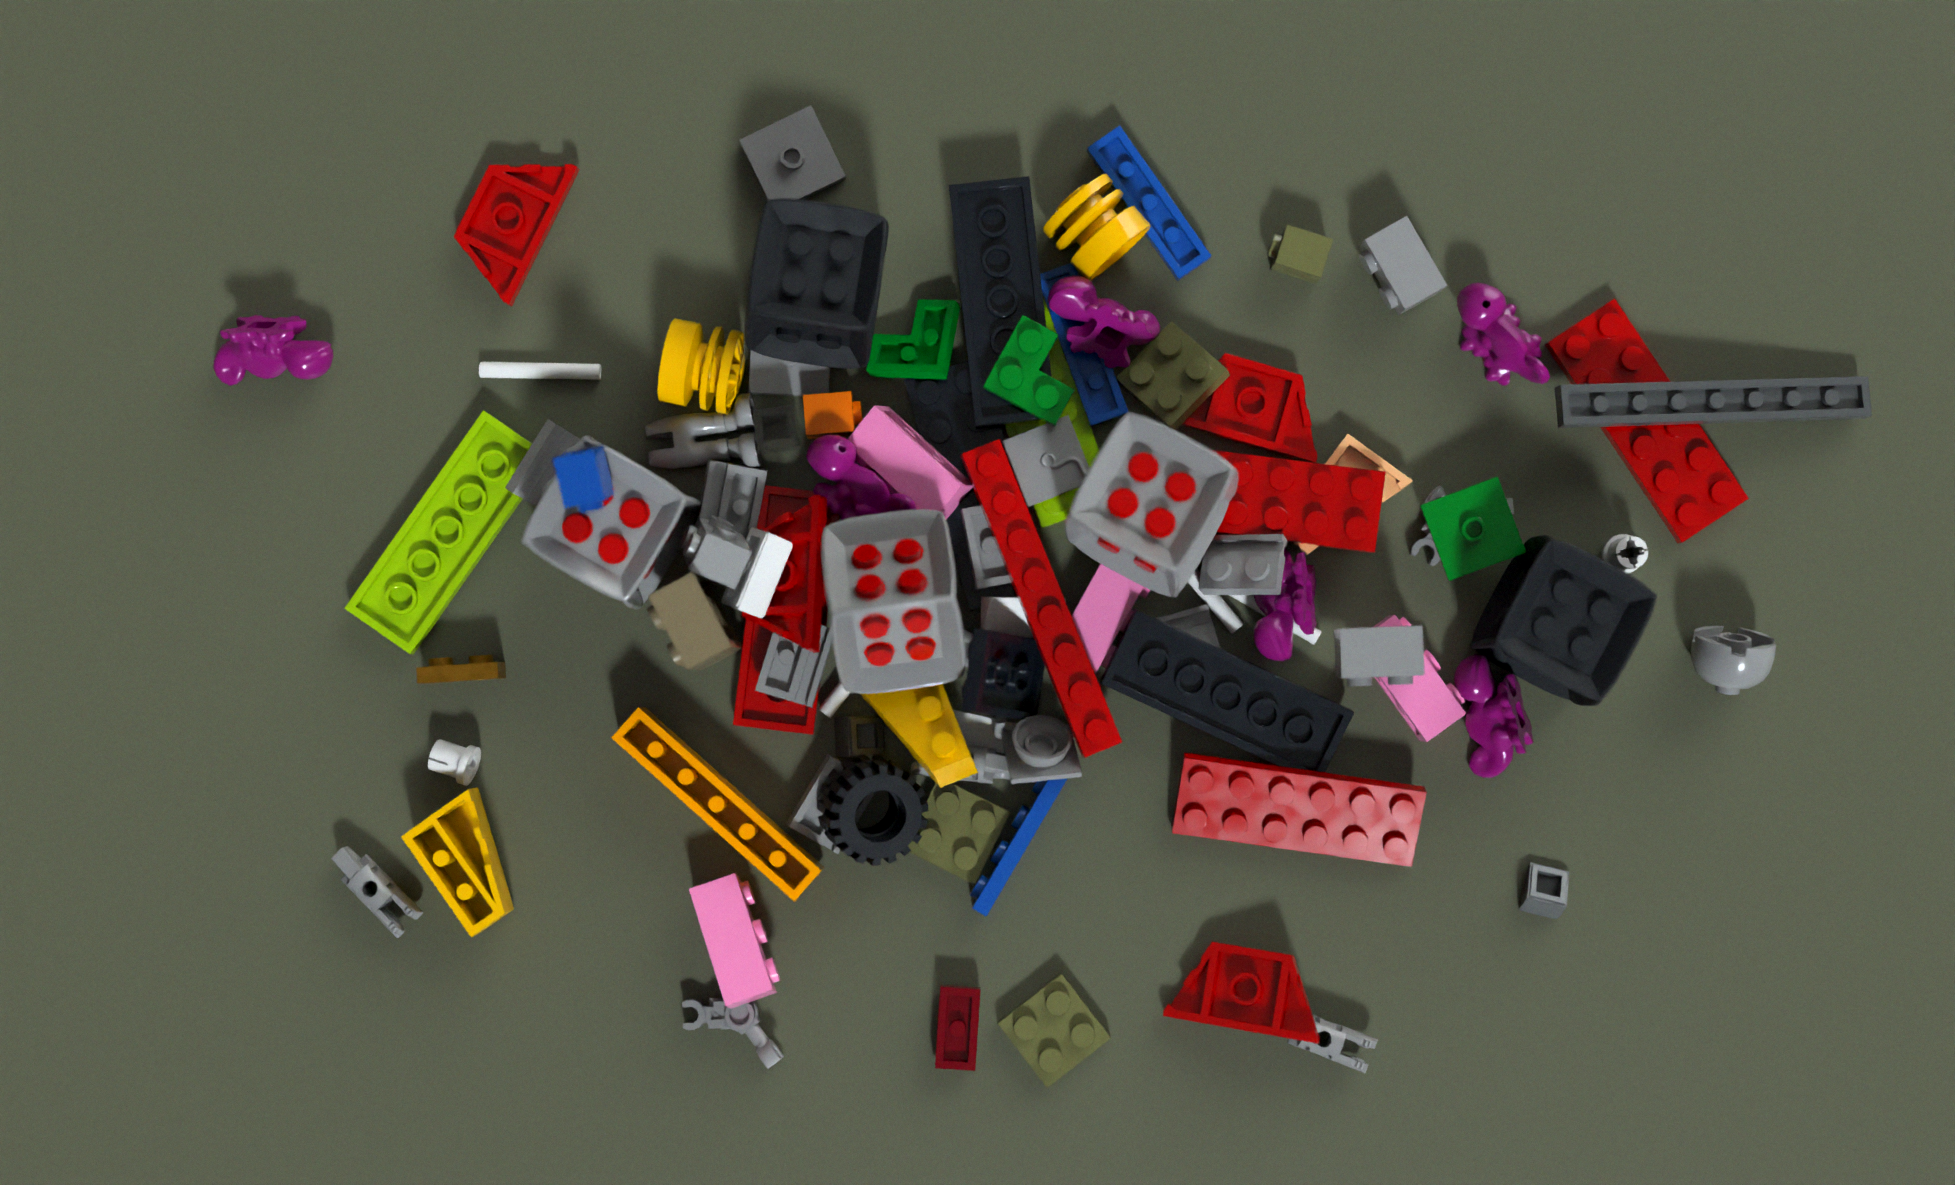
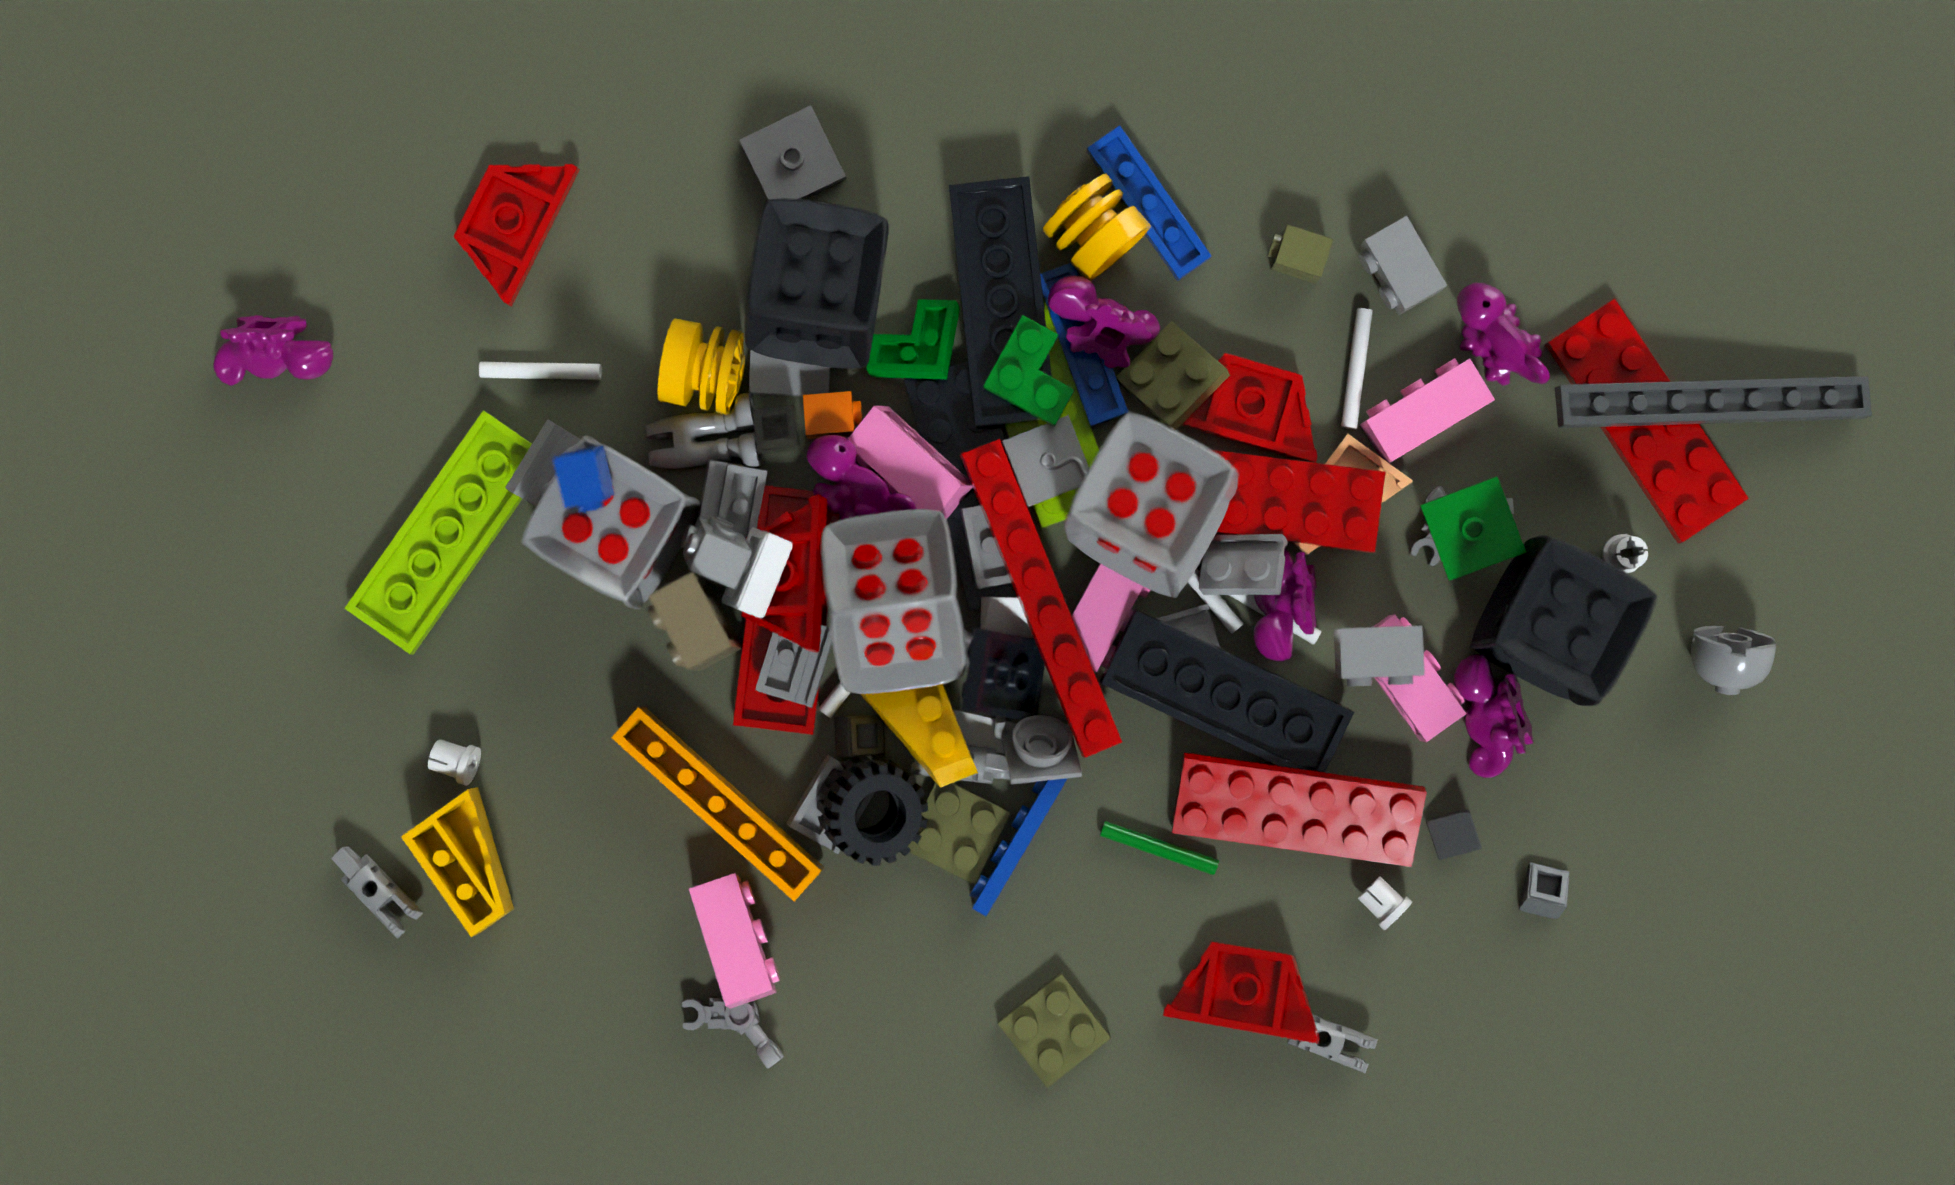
pearl gold plate [416,655,506,684] -> none
dark red plate [935,985,981,1071] -> none
none -> green bar [1099,821,1219,875]
none -> white bar [1341,308,1373,429]
none -> white bush [1358,876,1412,930]
none -> bright pink brick [1360,358,1495,463]
none -> dark grey slope [1426,809,1482,860]

